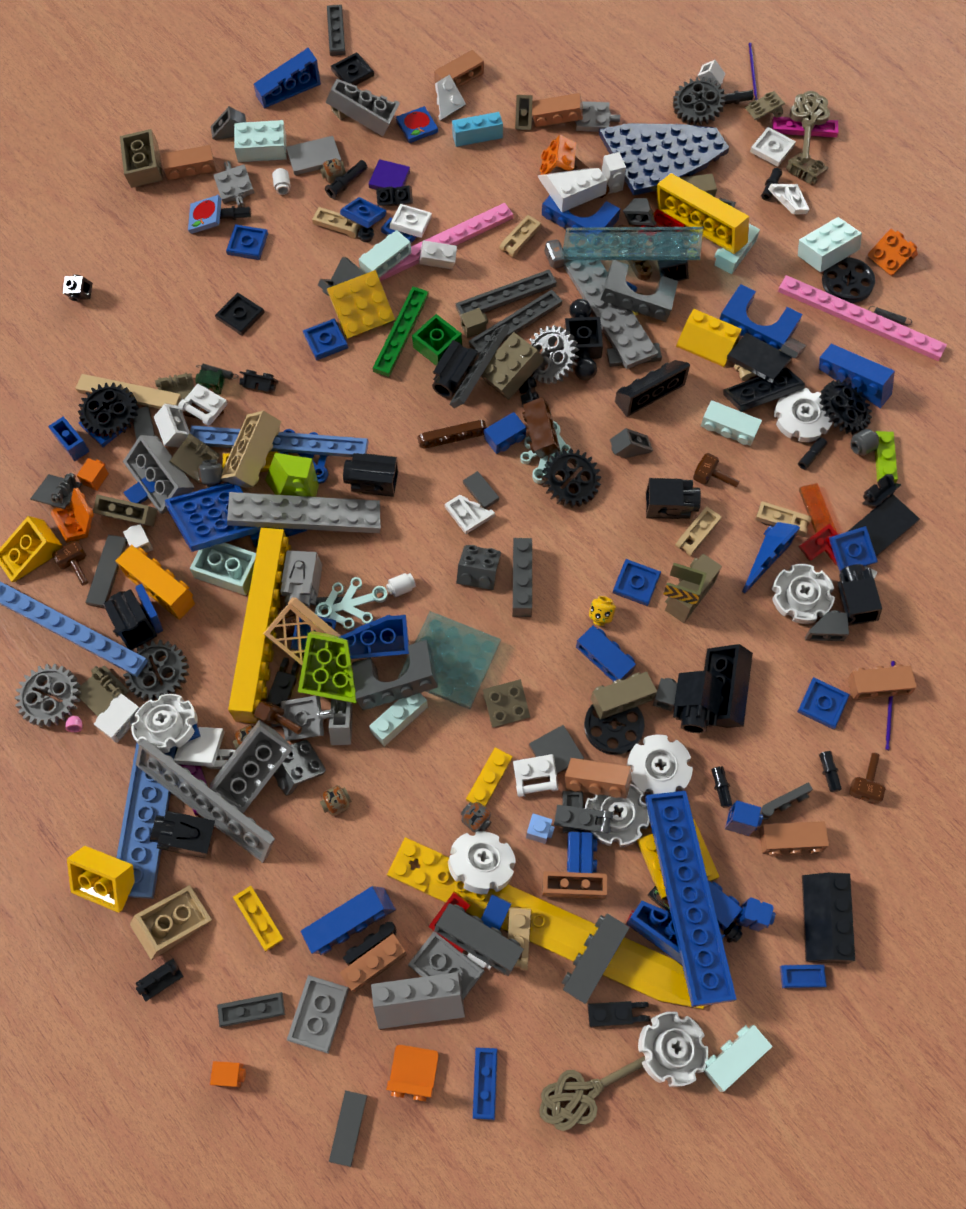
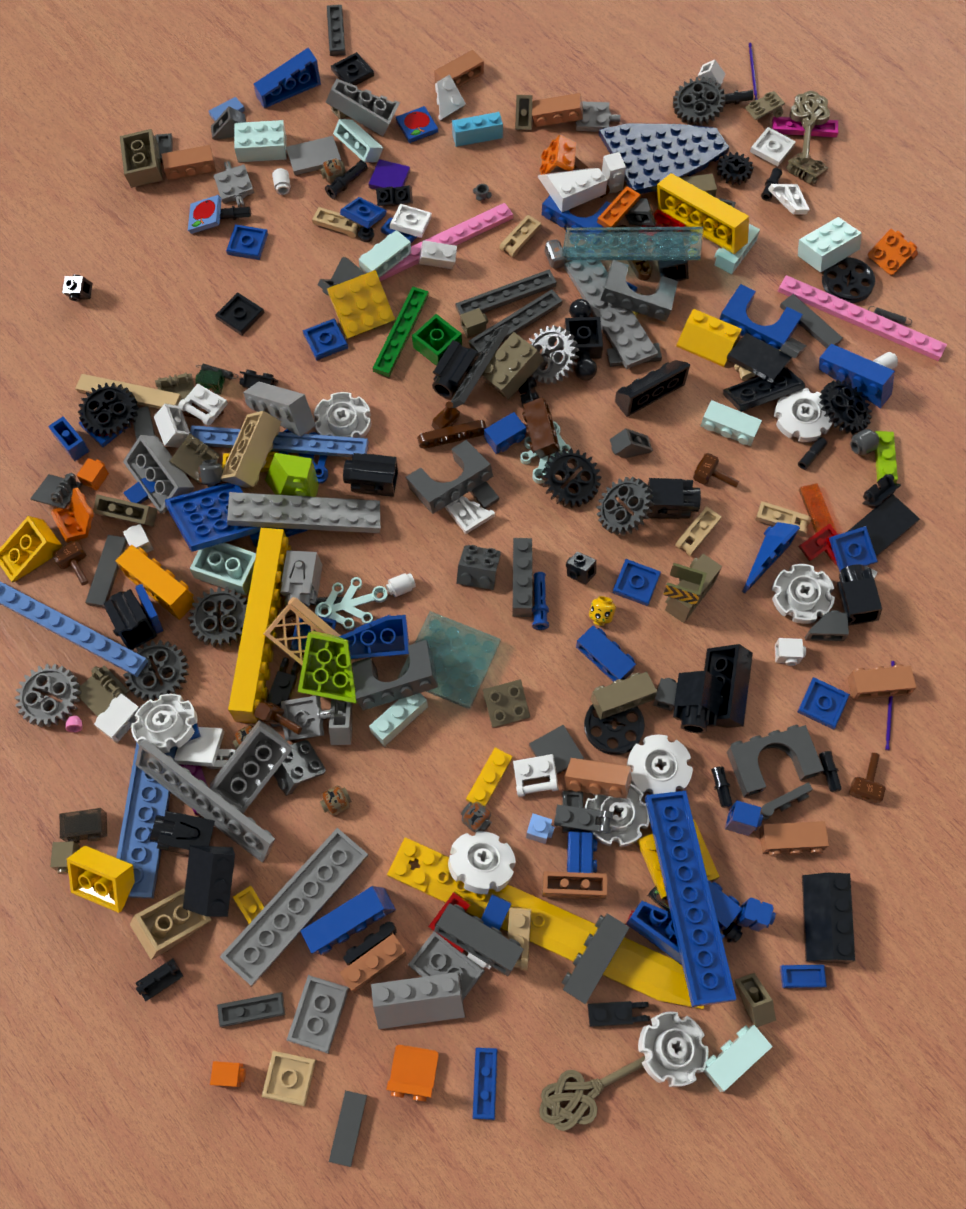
none -> dark tan brick [50,841,80,874]
none -> clear smoke brick [59,808,107,844]
none -> dark grey tile [155,133,173,163]
none -> black slope [183,845,235,917]
none -> dark grey gear [188,587,248,648]
none -> medium blue tile [209,97,245,121]
none -> light grey plate [220,828,368,987]
none -> light grey wedge [243,382,316,437]
none -> tan tile [261,1051,316,1106]
none -> white piece [314,392,371,438]
none -> light aqua brick [333,119,383,162]
none -> dark grey arch [406,440,493,514]
none -> reddish brown piece [431,401,460,430]
none -> dark grey plate [473,184,492,201]
none -> blue pin [532,572,549,630]
none -> black brick [566,552,596,585]
none -> orange plate [597,186,641,231]
none -> dark grey gear [597,476,654,536]
none -> black gear [717,152,754,185]
none -> dark grey arch [727,725,824,797]
none -> dark tan slope [735,973,776,1027]
none -> white brick [775,638,806,666]
none -> dark grey tile [780,294,843,348]
none -> white brick [873,352,898,369]

